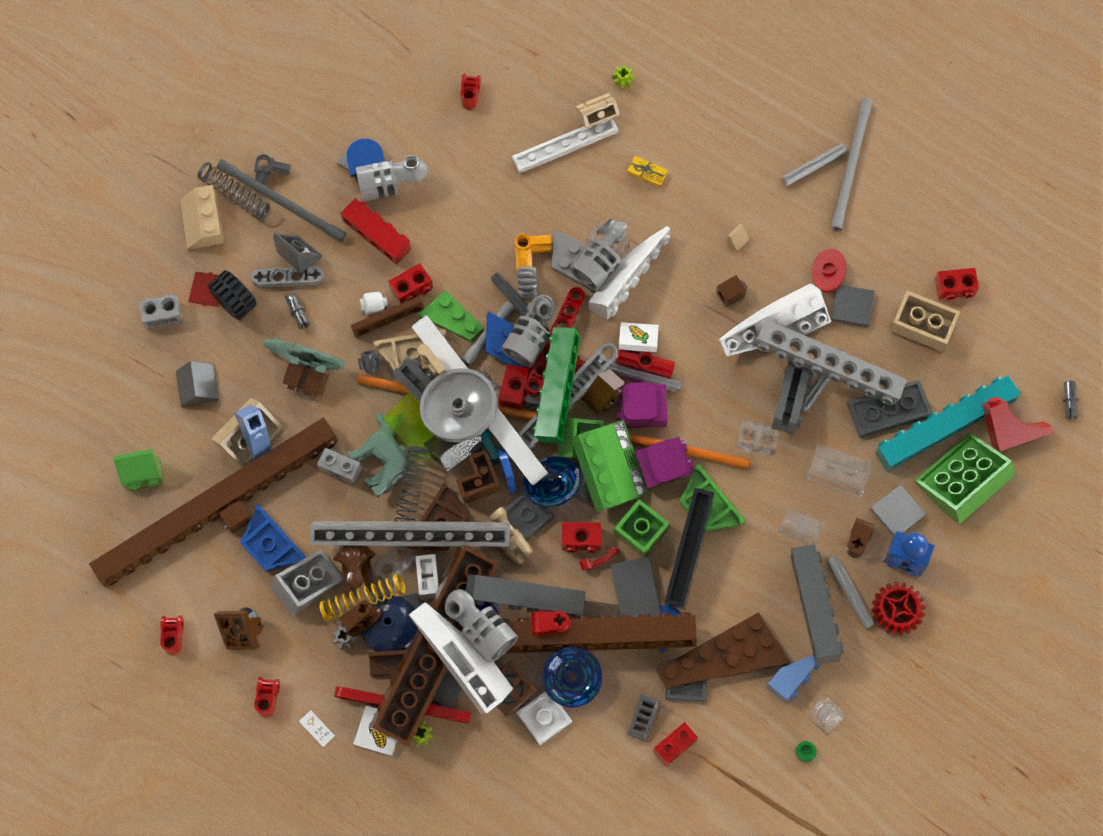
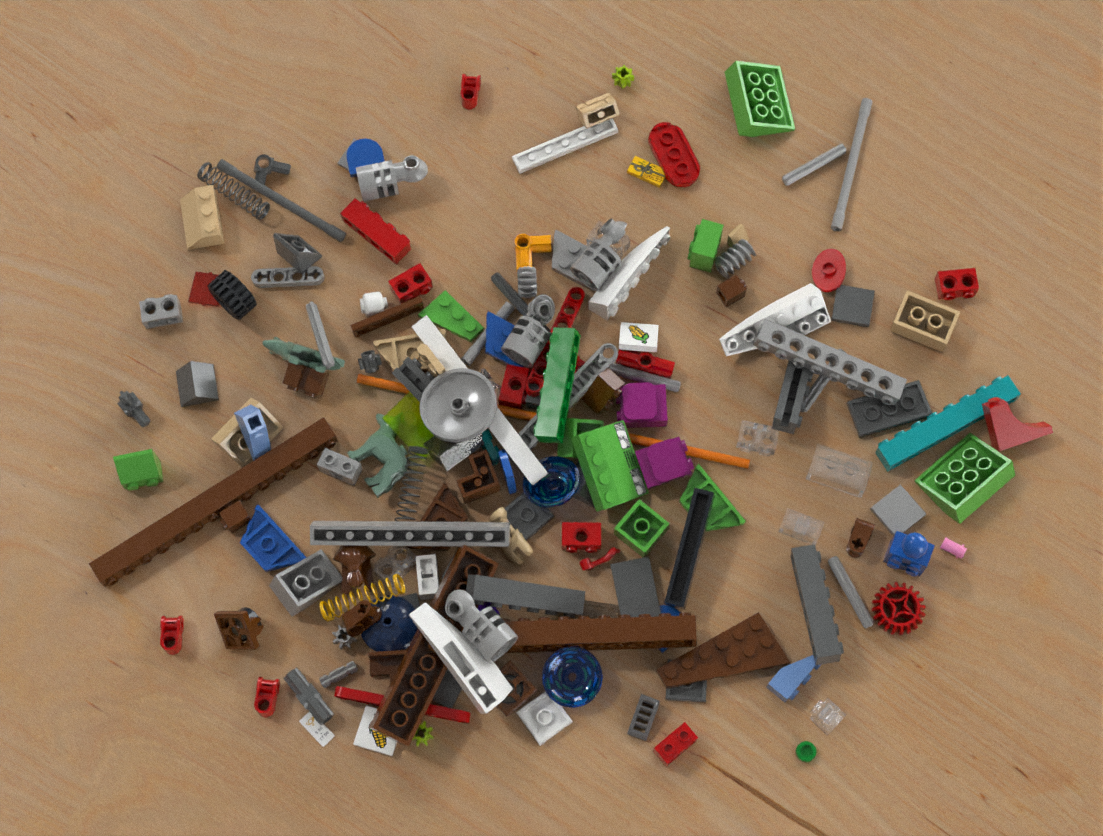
dark grey pin [285,292,310,330] -> none
red piece [531,611,571,635] -> none
dark grey axle [1063,380,1079,419] -> none
none -> dark grey axle [117,391,151,427]
none -> dark grey piece [283,668,335,725]
none -> light grey axle [306,301,335,369]
none -> light grey axle [319,661,358,688]
none -> red tile [648,122,700,187]
none -> bright green brick [687,219,724,273]
none -> light grey piece [715,239,756,279]
none -> bright green slope [724,61,795,137]
none -> bright pink pin [940,537,967,559]

